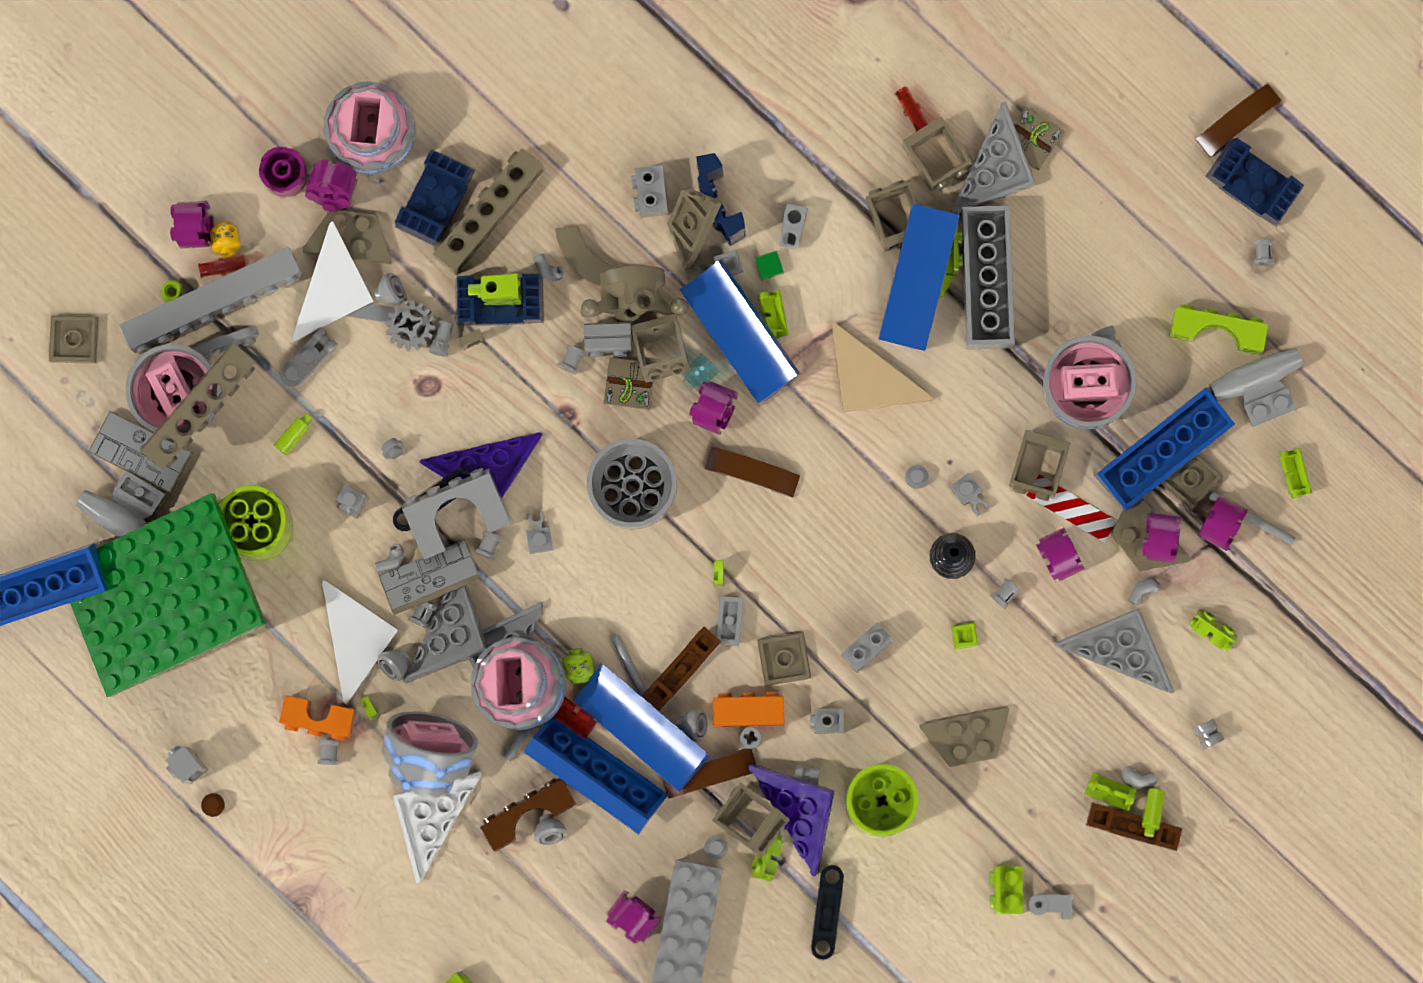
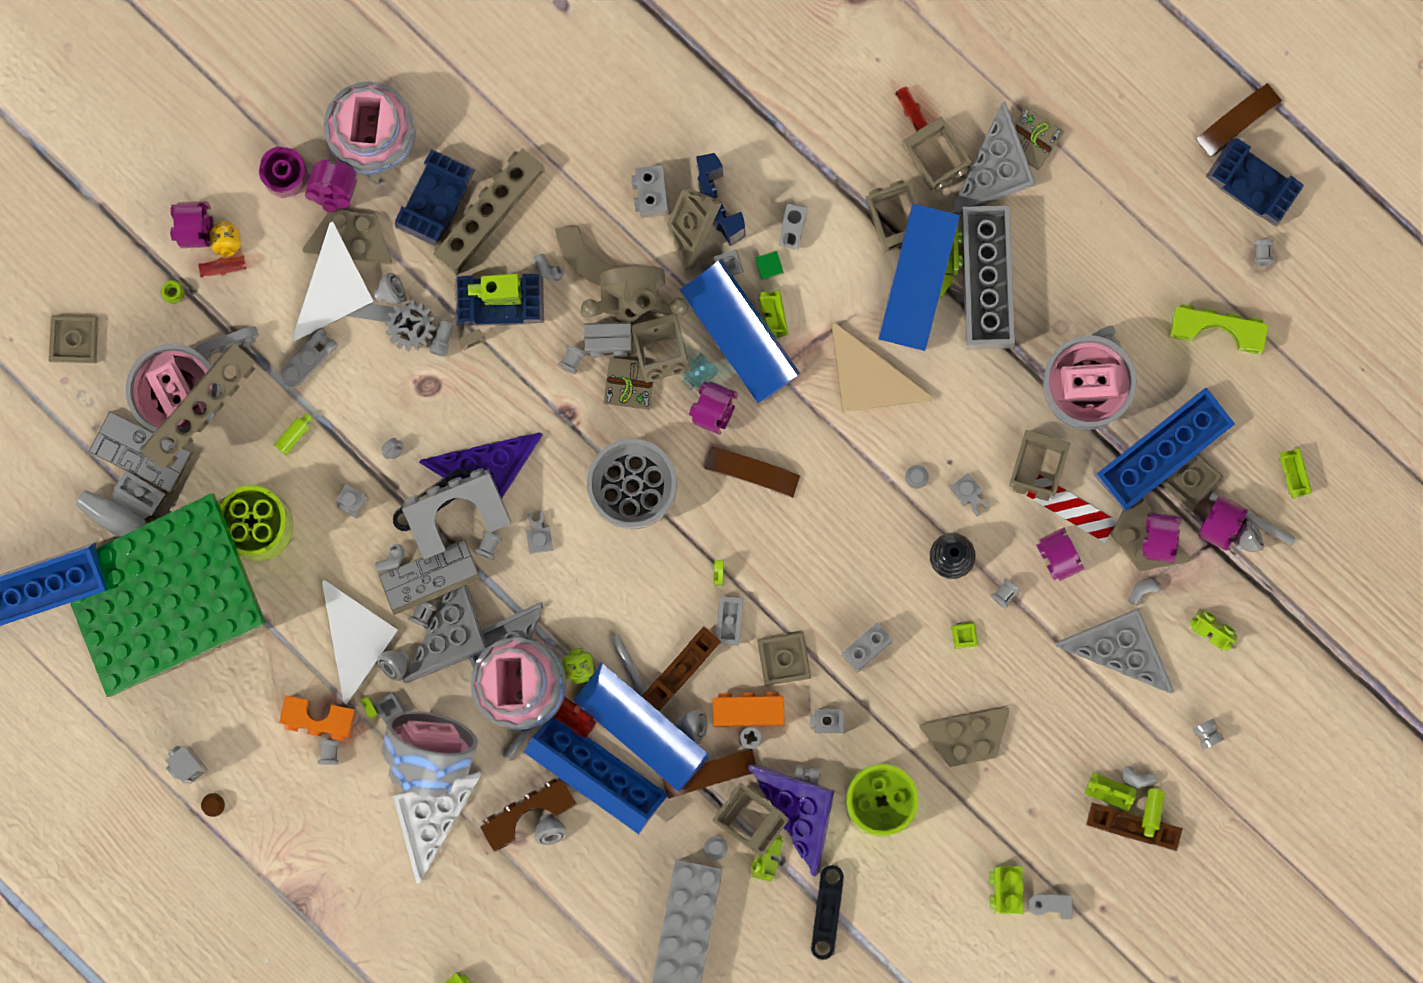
light grey brick [120,247,303,354] -> none
magenta brick [606,890,662,944] -> none
light grey plate [1209,349,1303,427] -> none
none -> light grey tile [374,692,406,724]
none -> light grey brick [1233,521,1264,552]

